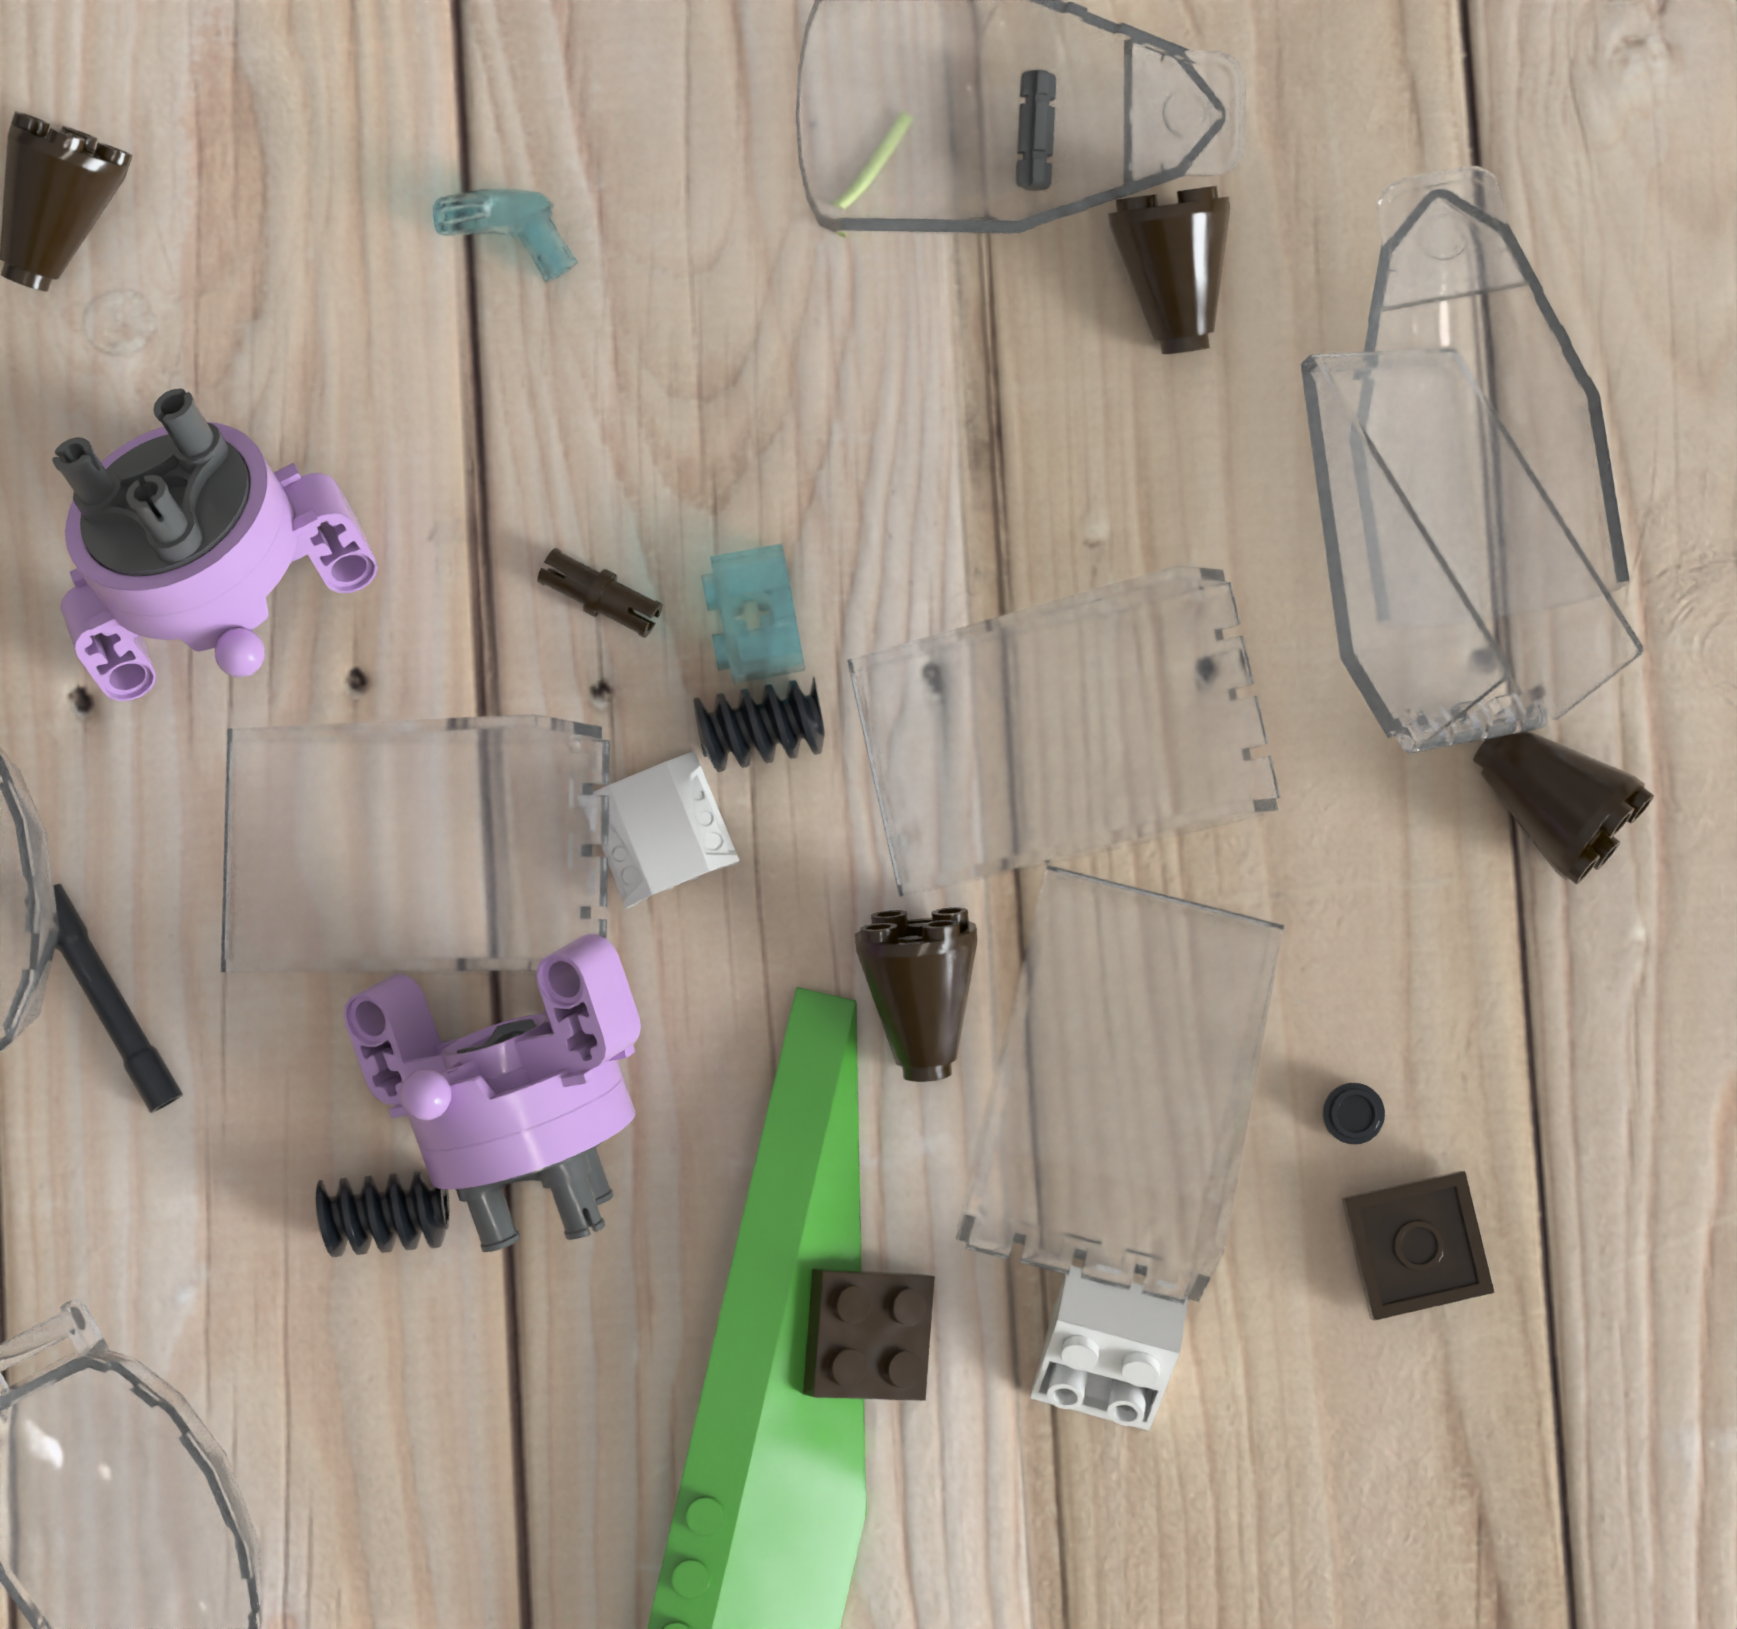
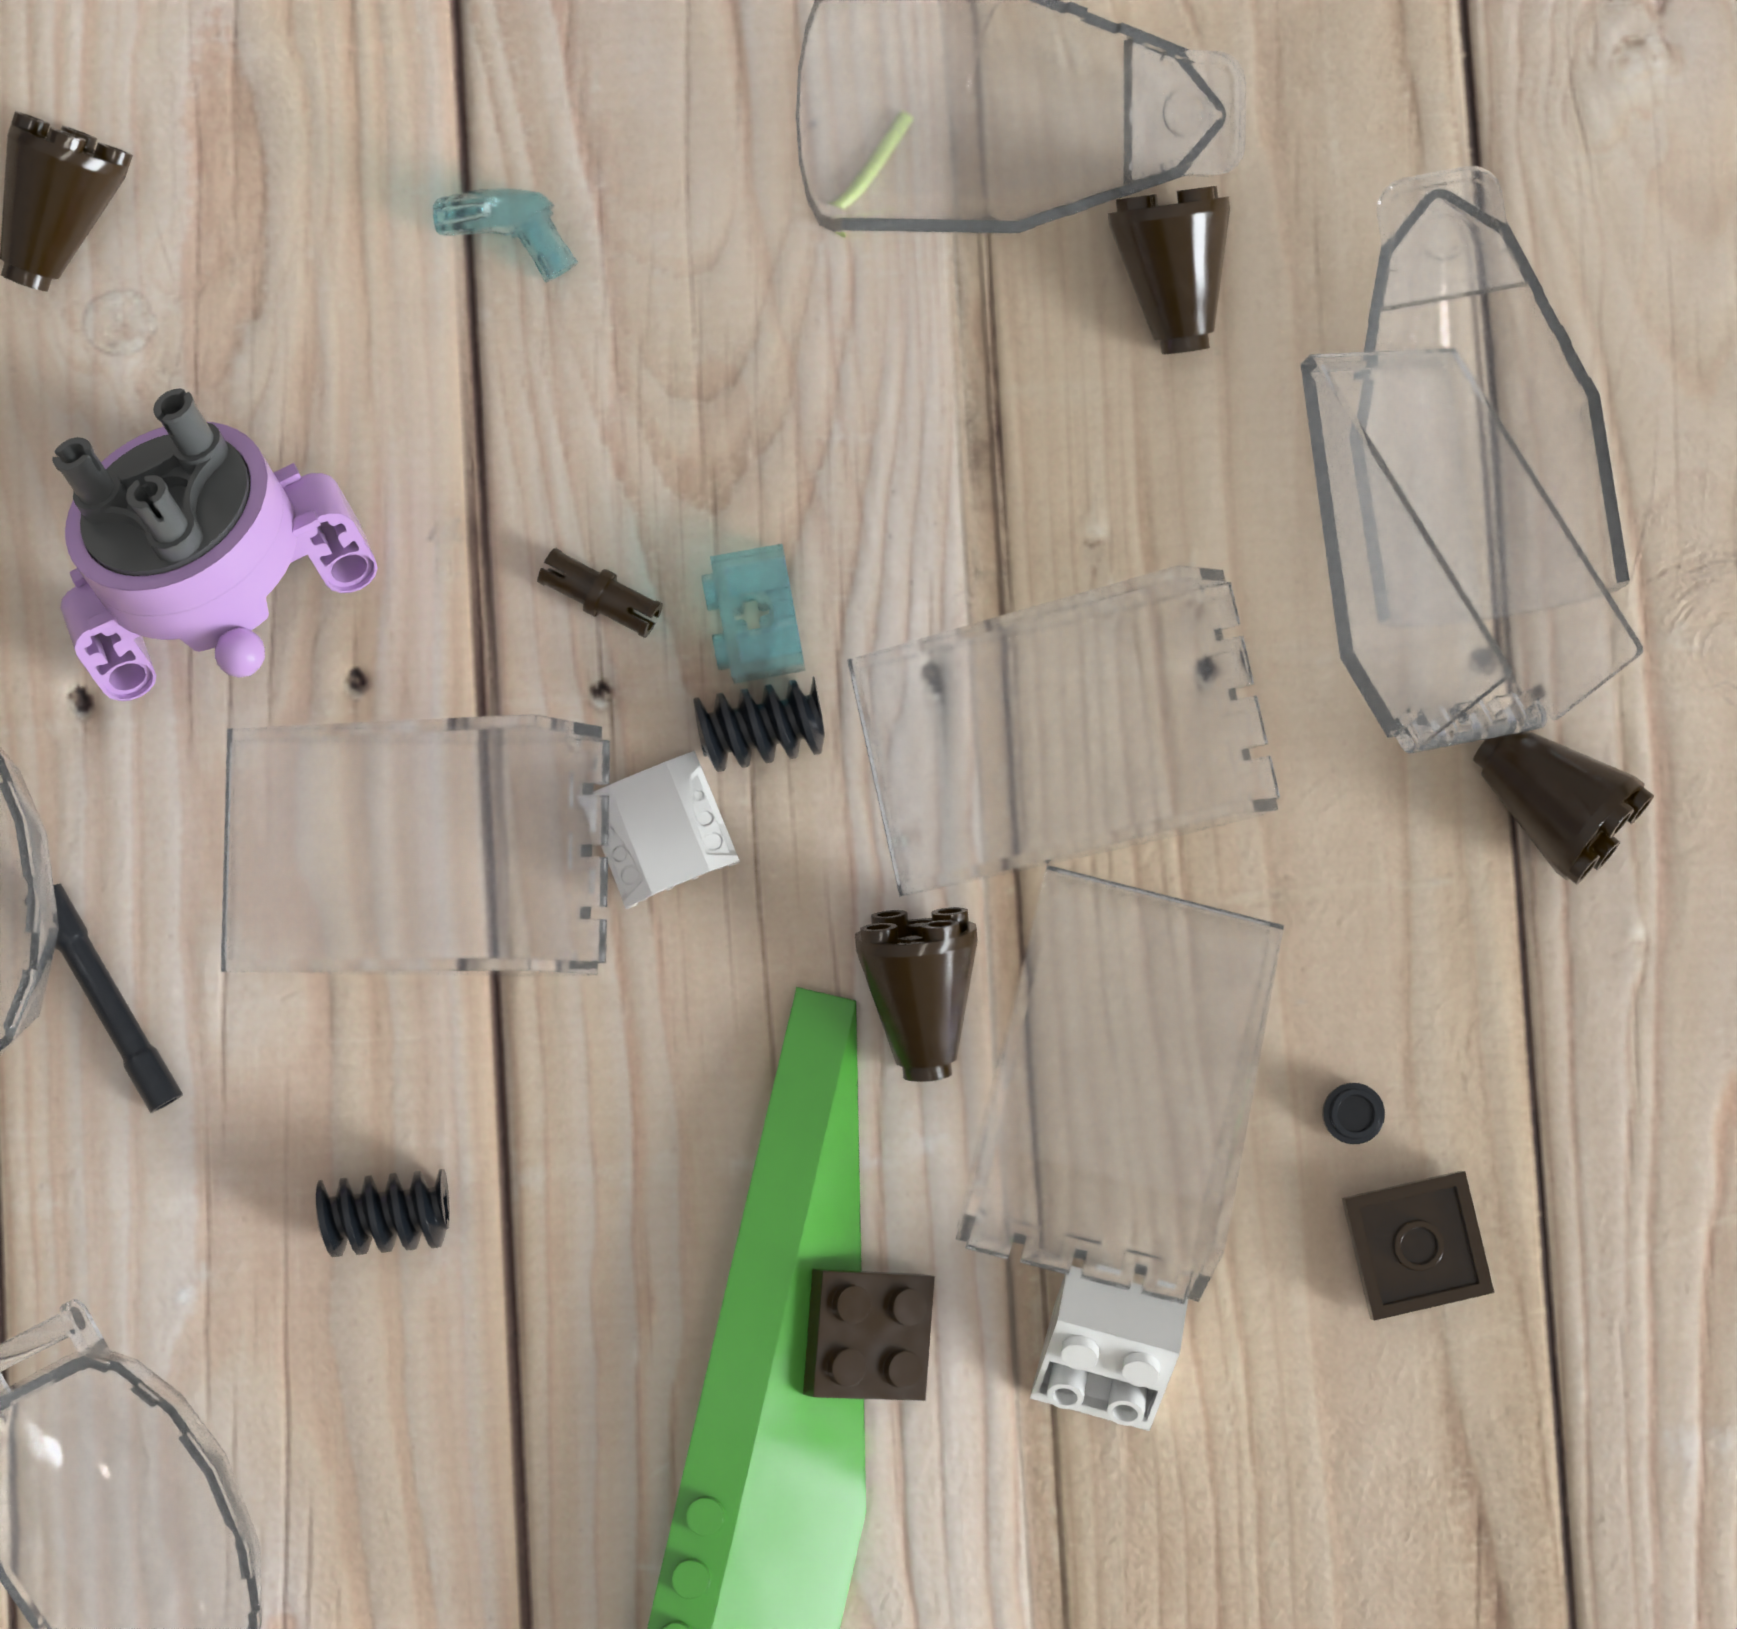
lavender piece [344,934,641,1252] -> none
dark grey axle [1016,69,1056,191] -> none

